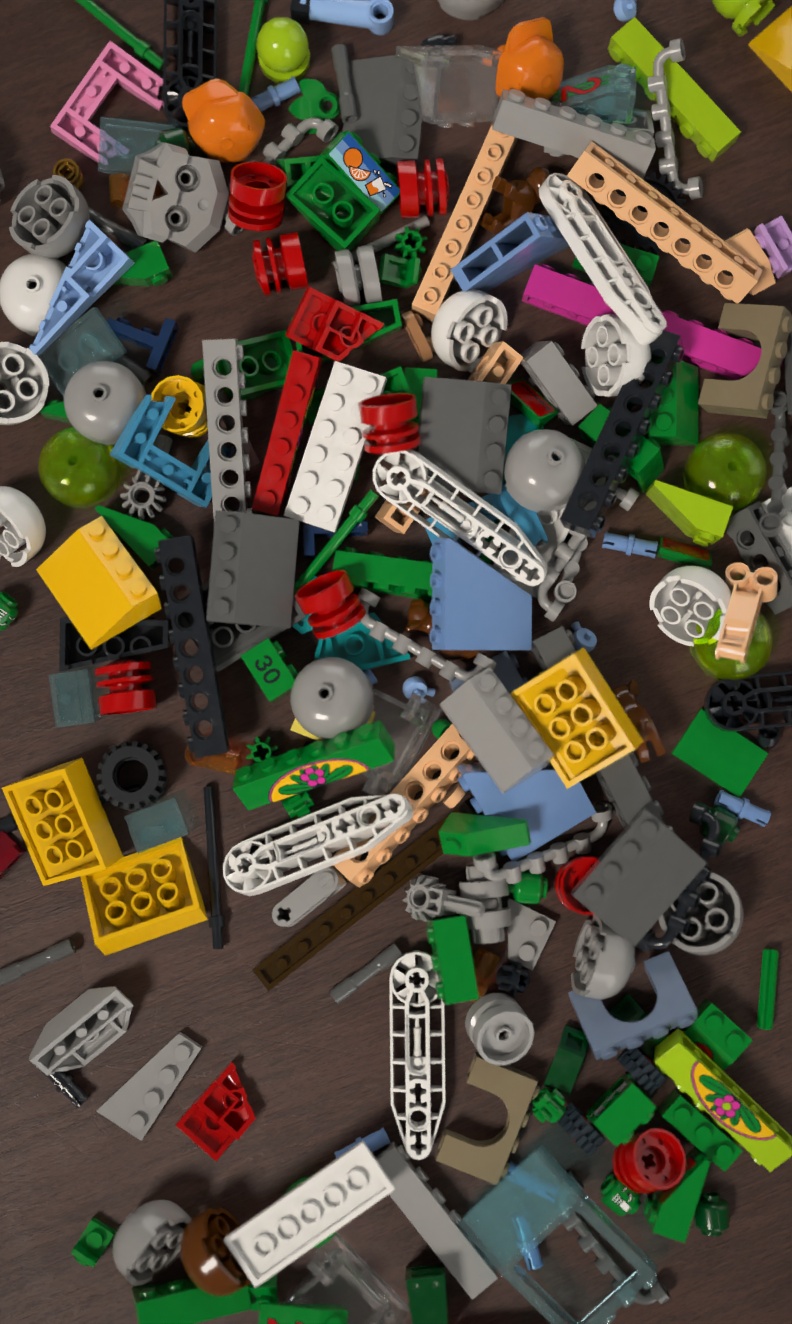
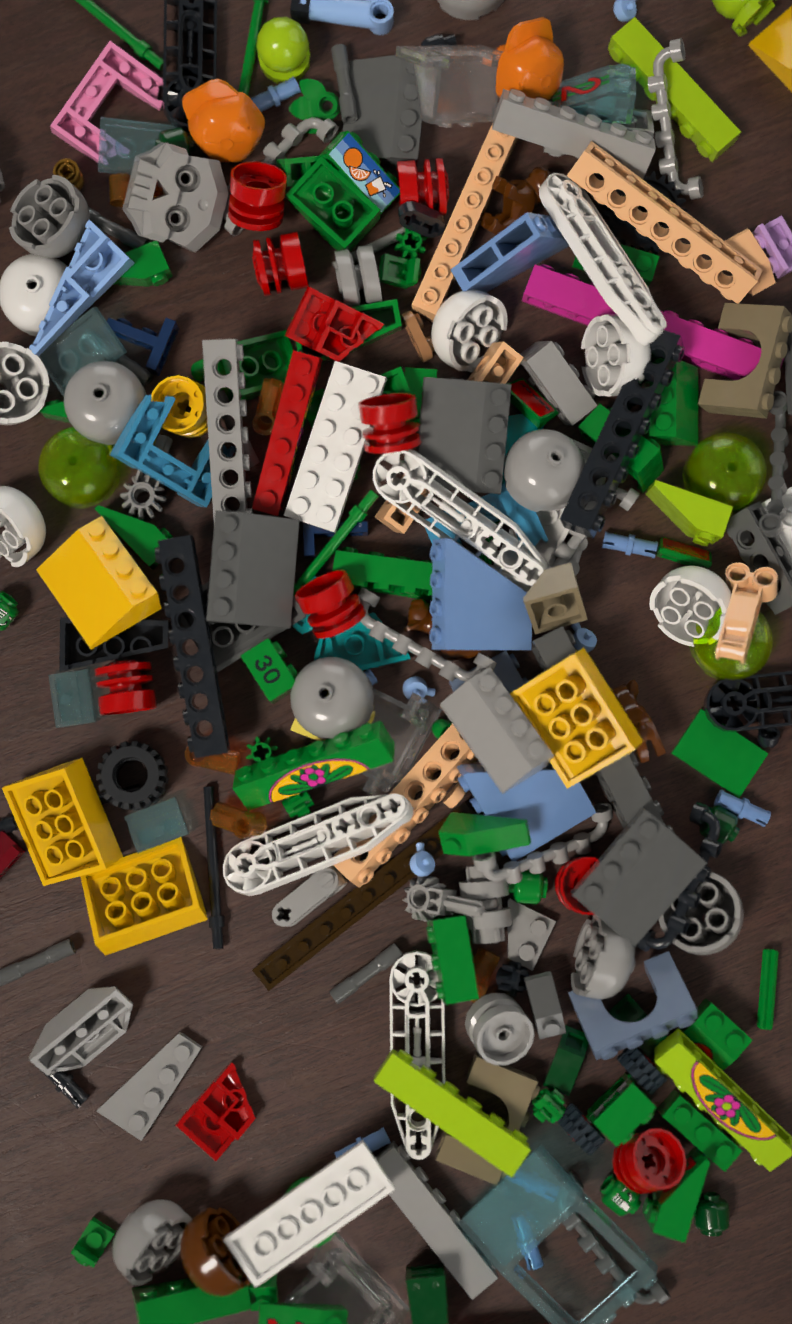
none -> clear orange piece [210,802,267,839]
none -> clear orange piece [252,378,284,435]
none -> lime brick [374,1048,531,1178]
none -> black beam [398,201,445,238]
none -> light blue piece [410,842,435,877]
none -> dark tan slope [523,562,588,635]
none -> dark grey slope [524,971,566,1040]

